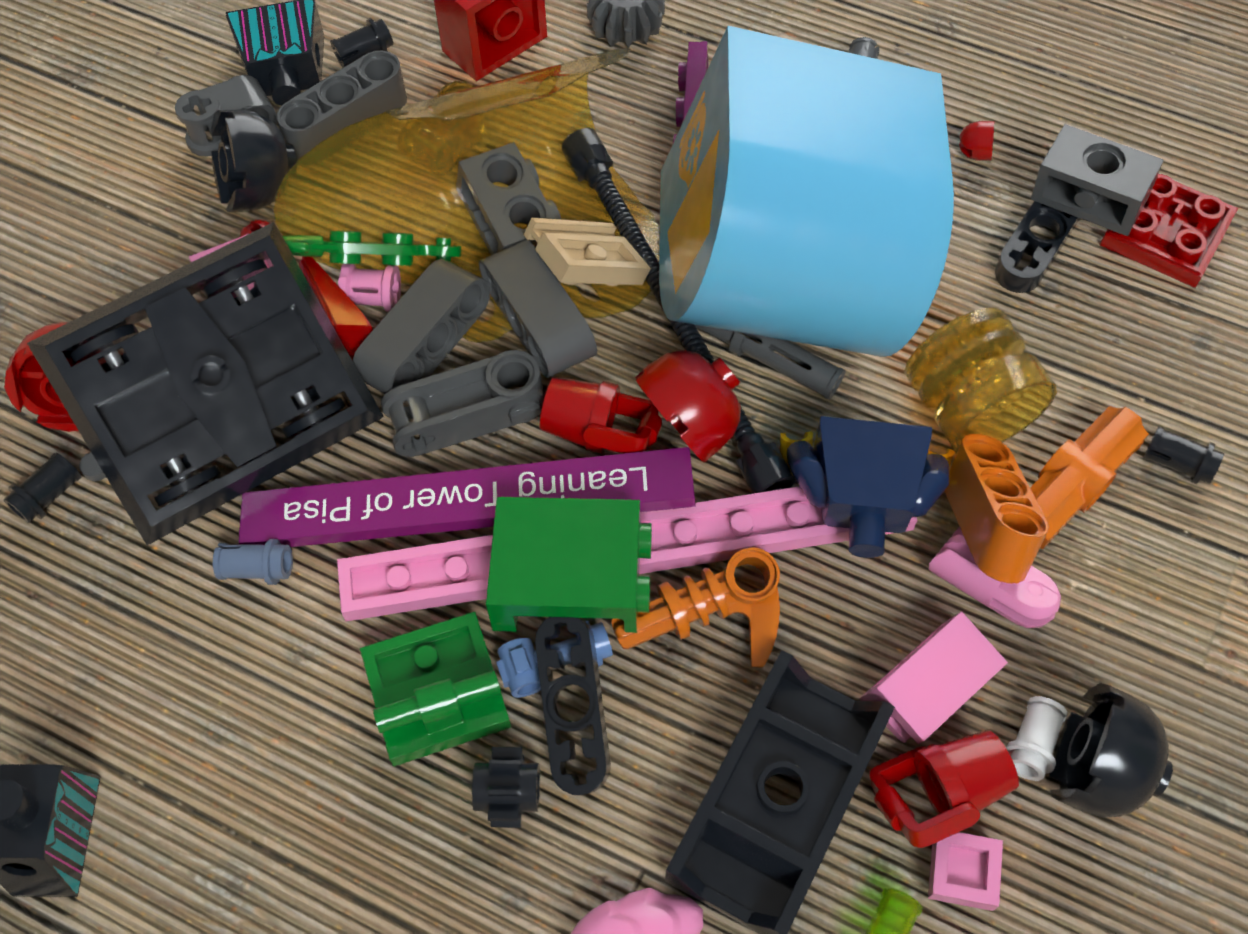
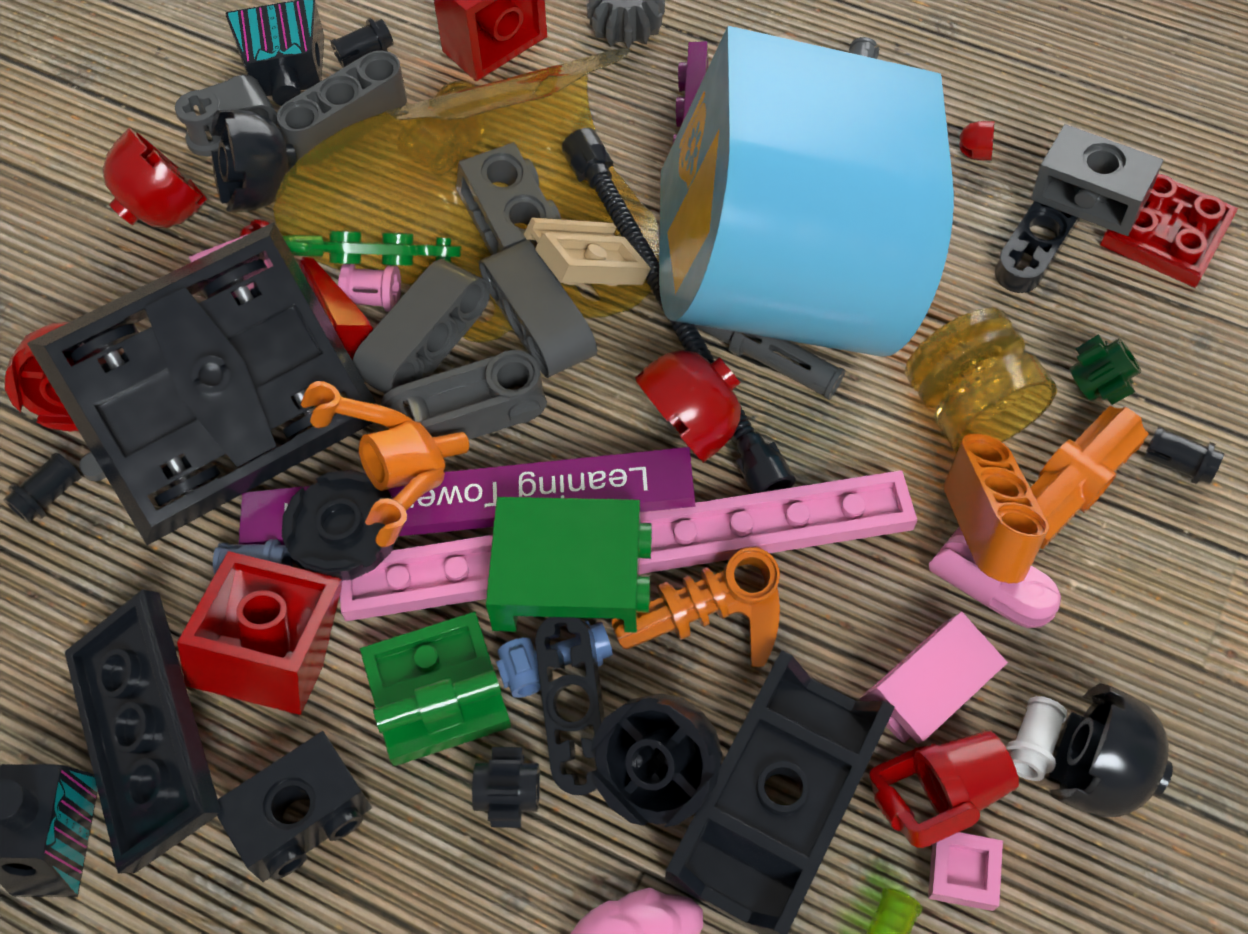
red piece [539,377,662,455] -> none
dark blue torso [780,416,955,558] -> none
none -> black tile [65,589,221,874]
none -> red cylinder [102,128,209,228]
none -> red slope [177,551,342,715]
none -> black brick [217,731,372,882]
none -> black tile [282,470,396,581]
none -> orange piece [300,381,469,547]
none -> black cylinder [591,693,722,827]
none -> dark green gear [1070,334,1141,405]

